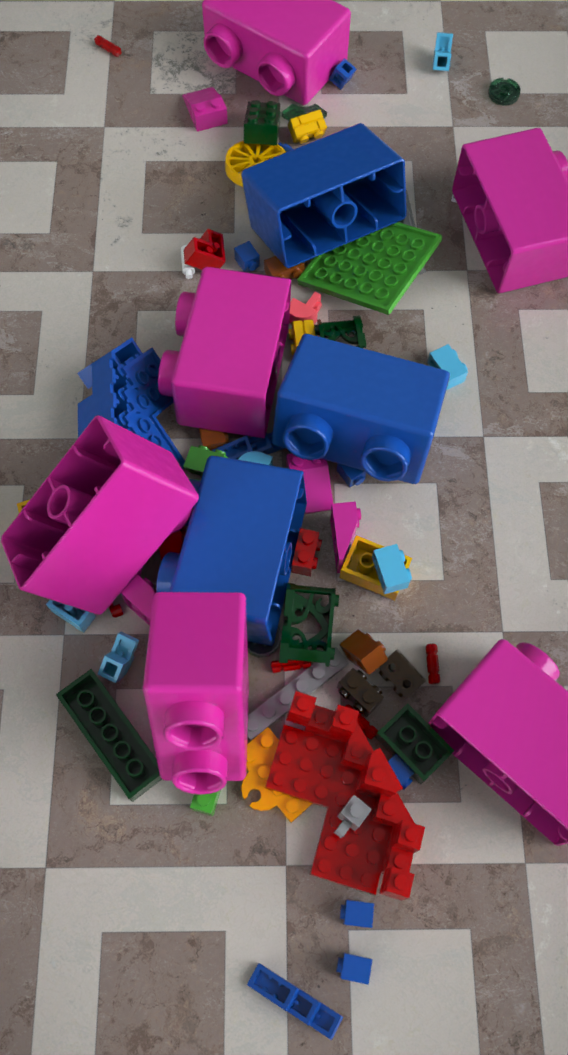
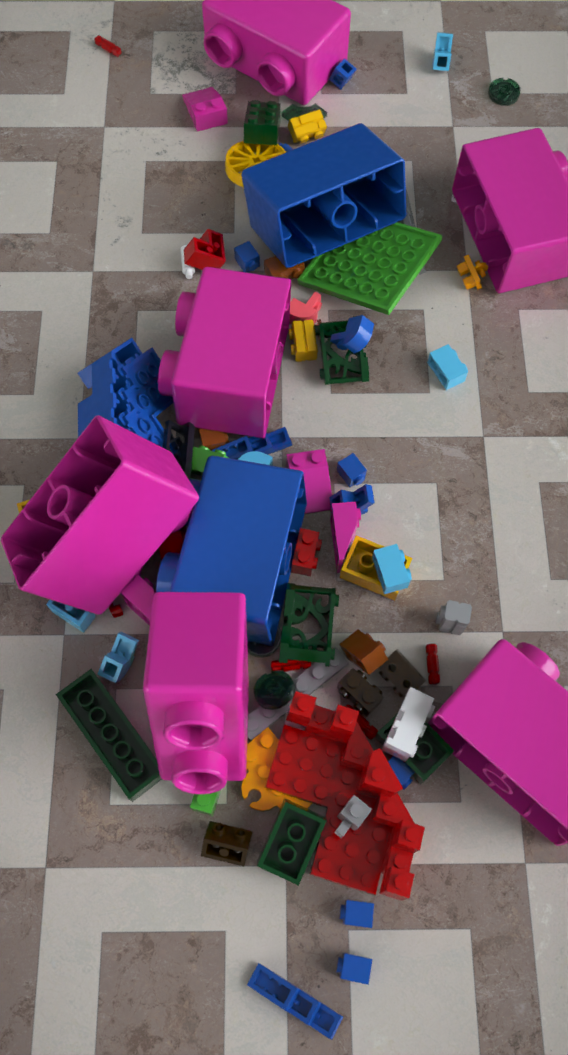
blue piece [272,334,450,484] -> none
none -> black fence [163,420,195,479]
none -> dark brown brick [201,821,253,867]
none -> tile [253,670,295,710]
none -> dark green brick [257,798,327,886]
none -> blue brick [329,484,375,515]
none -> blue brick [330,315,374,353]
none -> white wedge [382,687,435,762]
none -> light grey brick [436,600,472,635]
none -> light orange hips [457,255,488,290]

